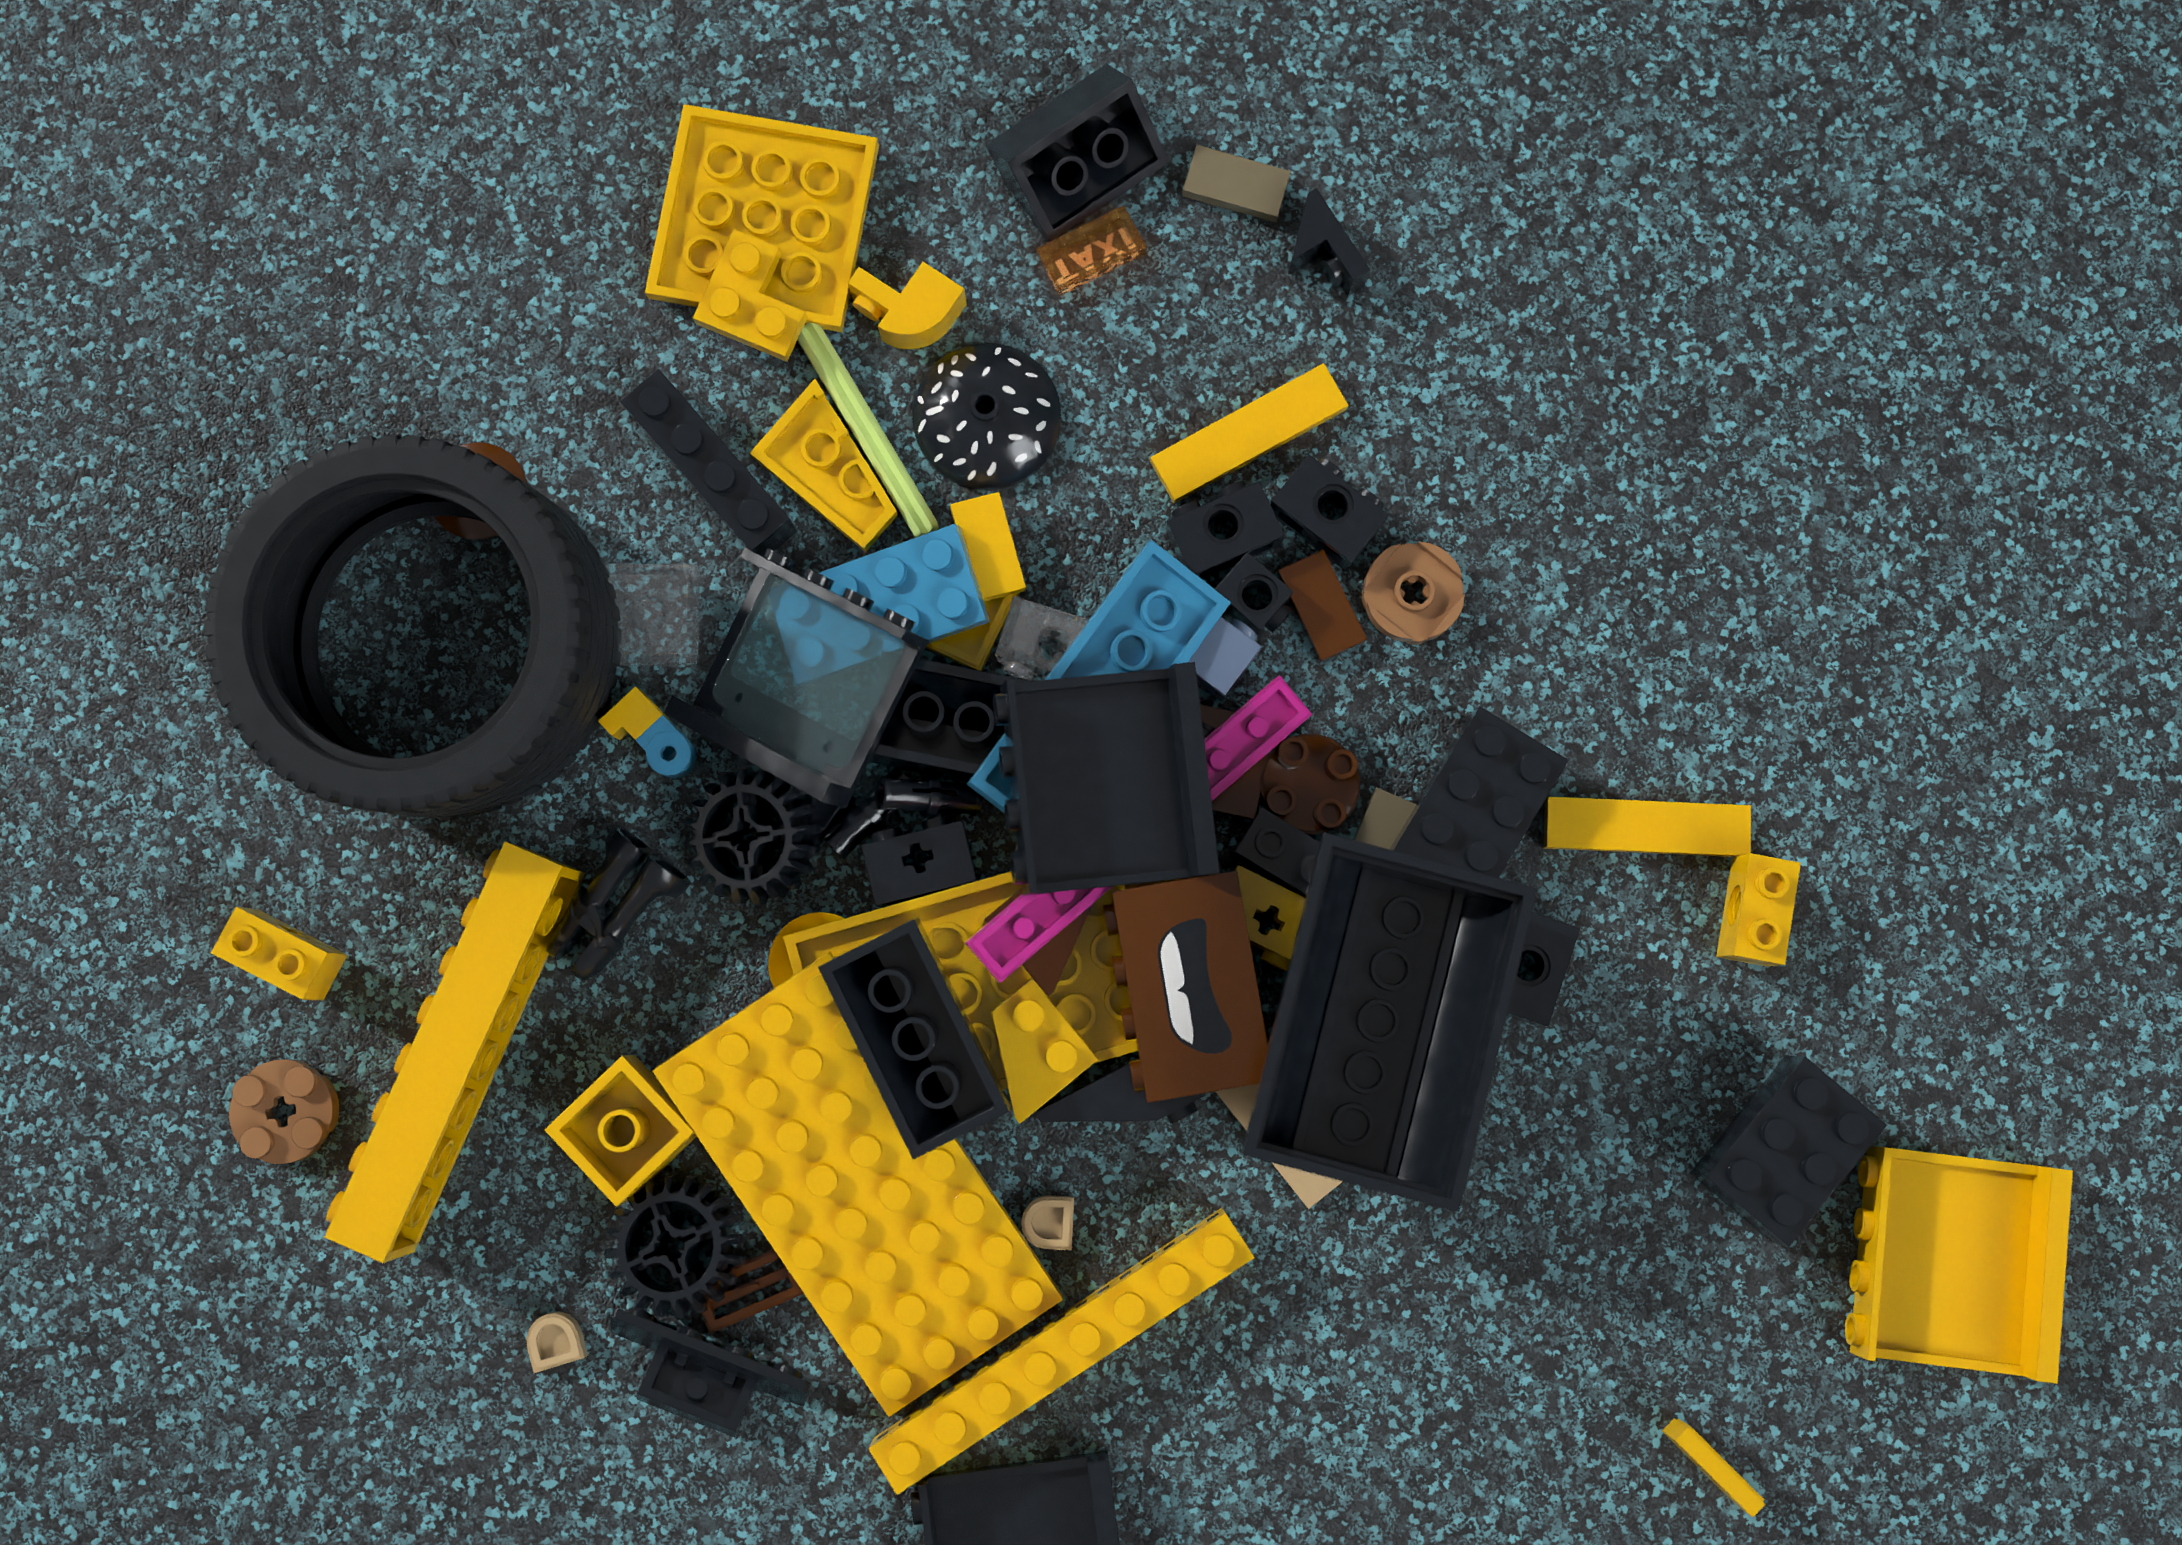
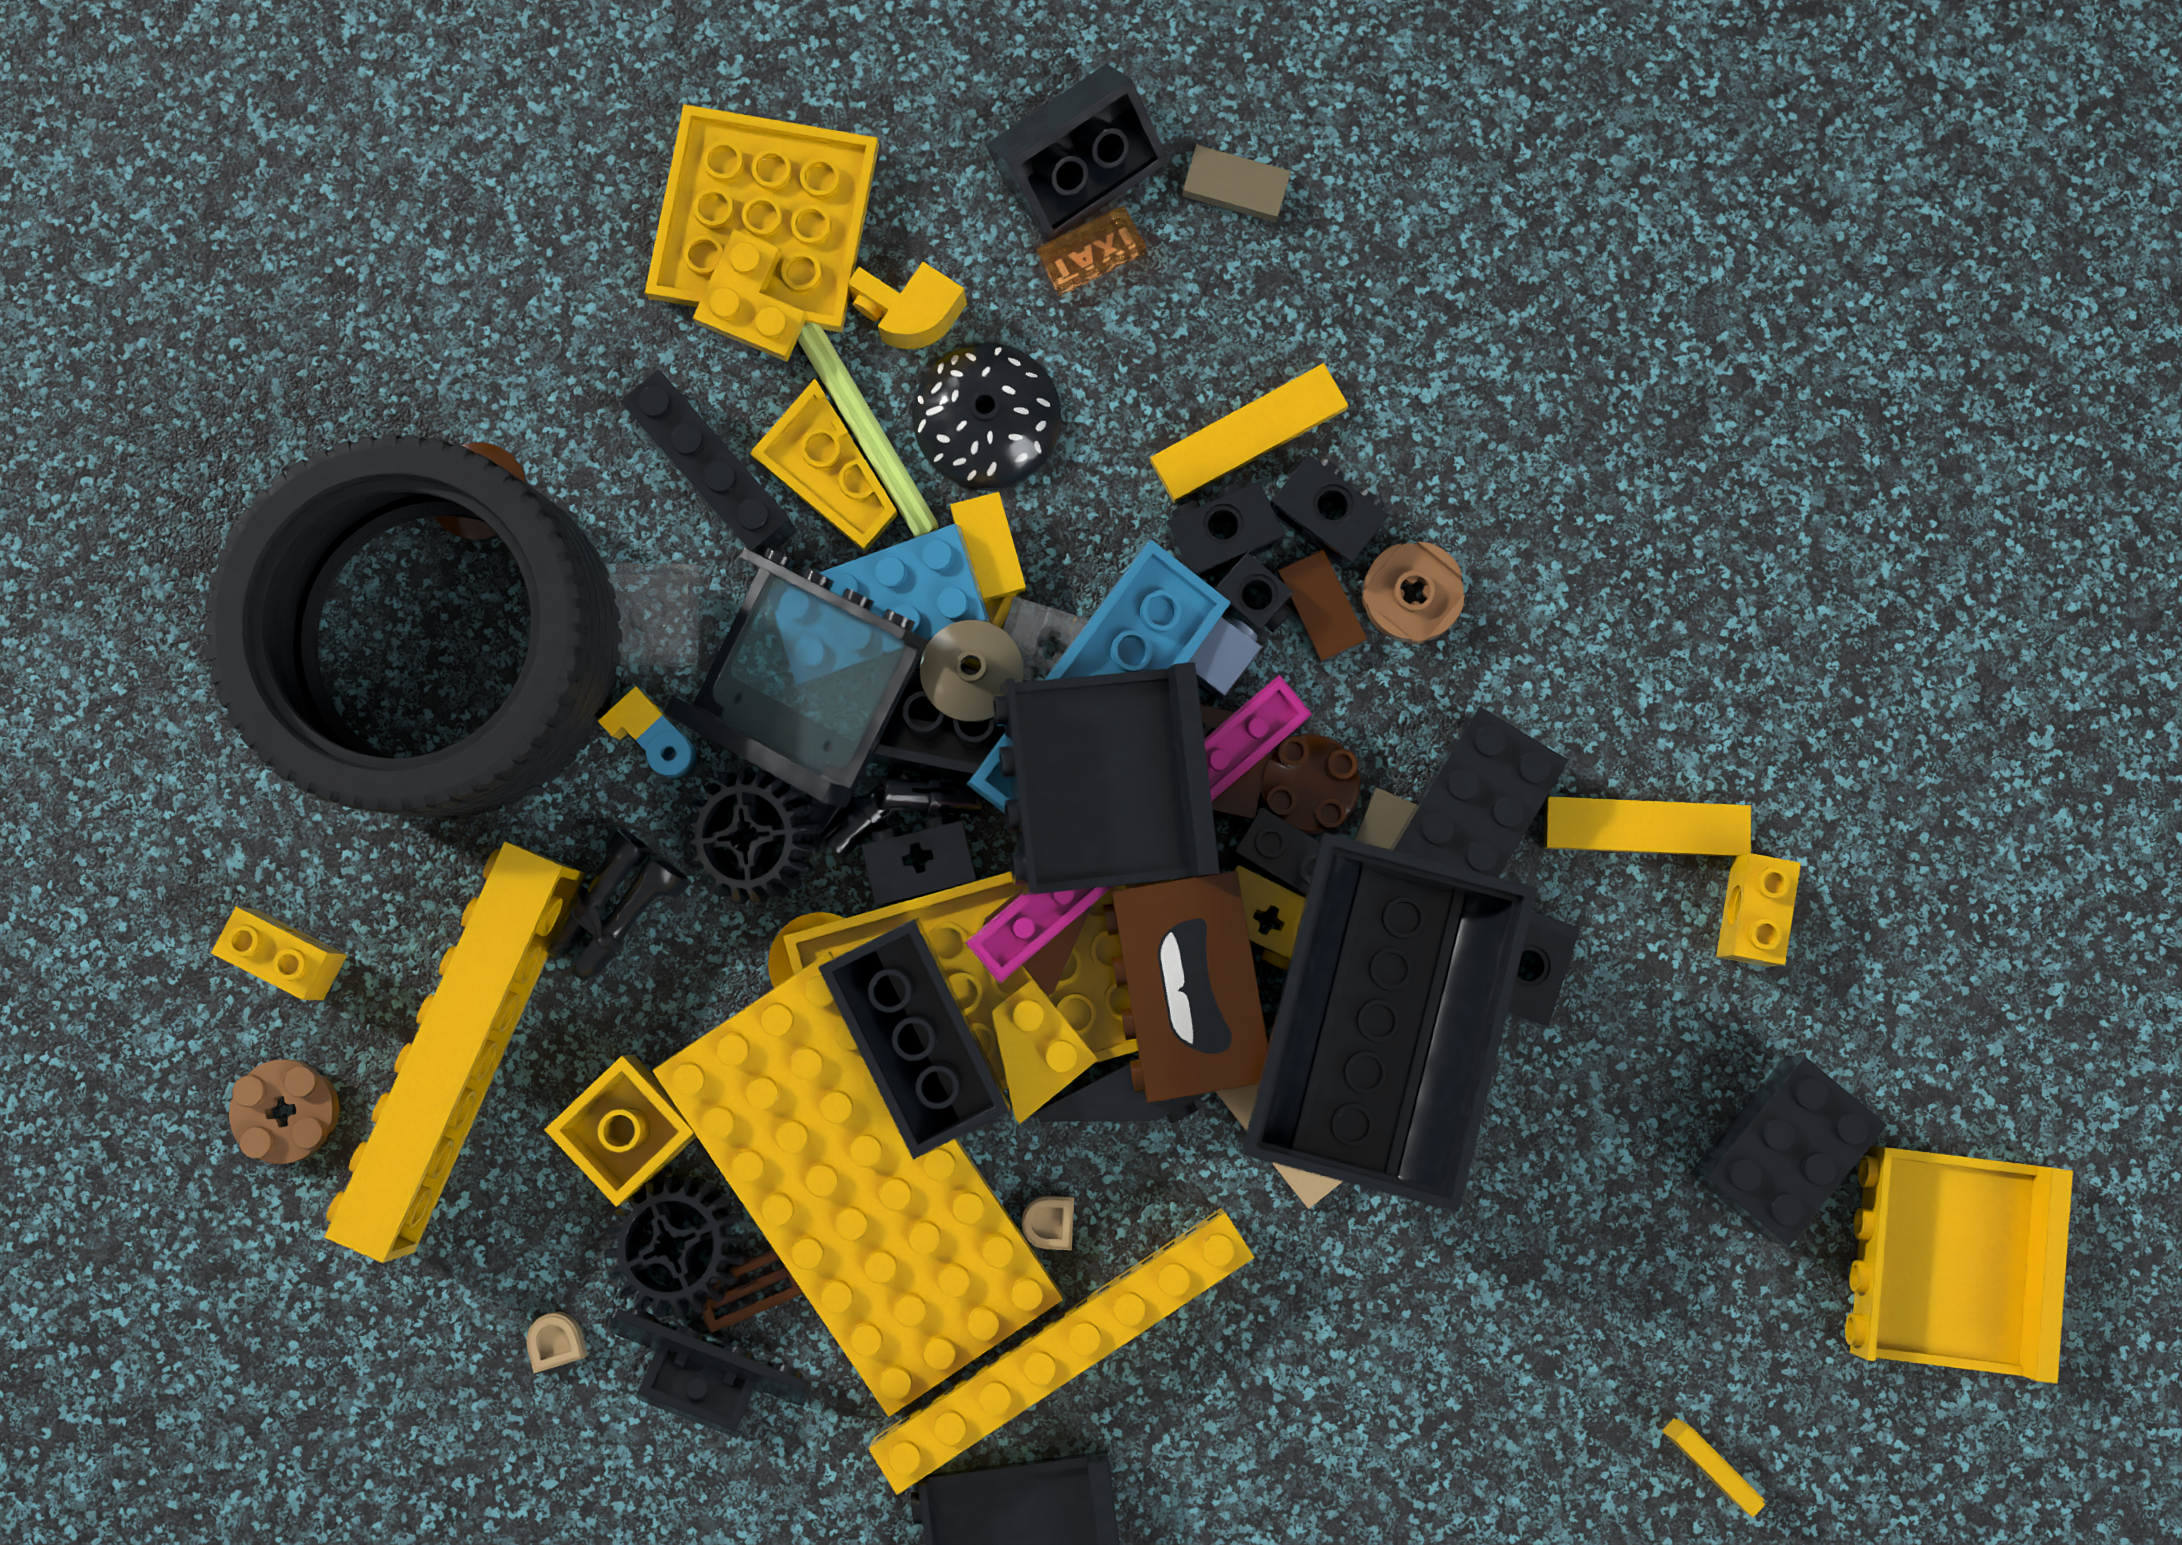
black slope [1288,188,1370,296] -> none
none -> dark tan dish [920,620,1024,722]

